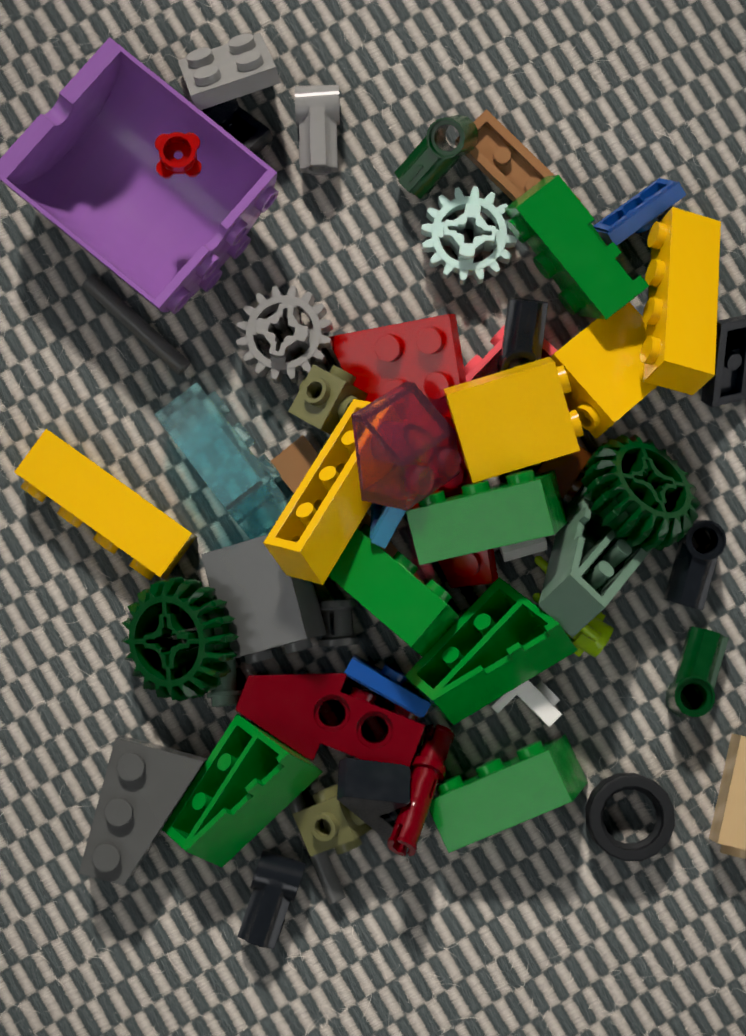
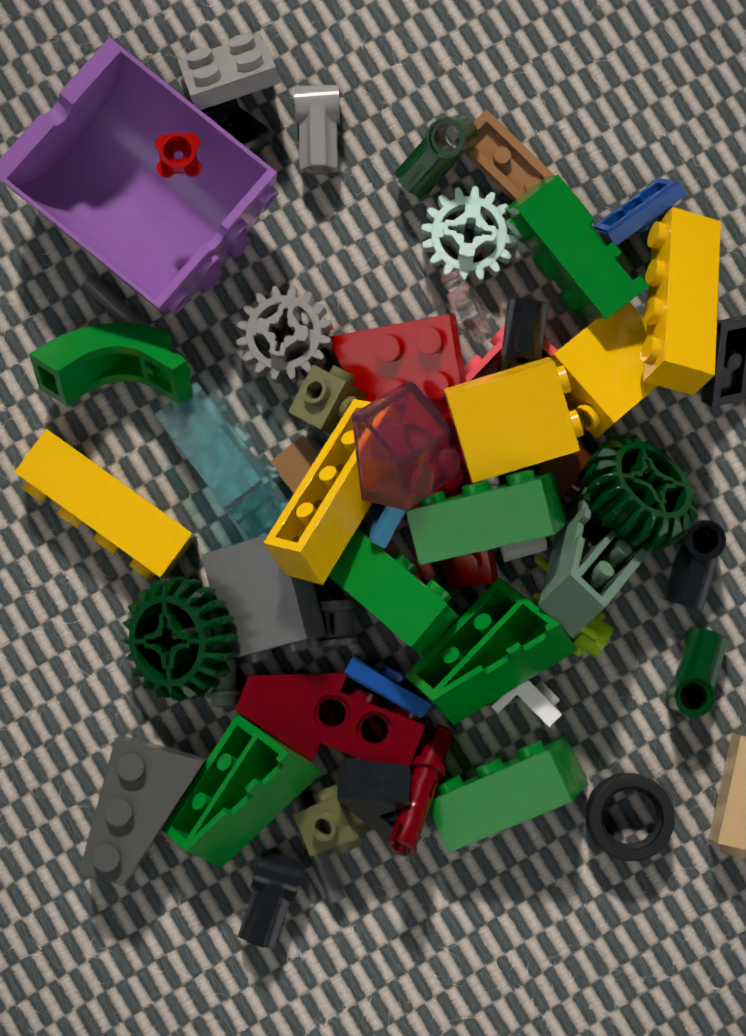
none -> green arch [29,323,194,406]
none -> clear plate [441,270,494,345]

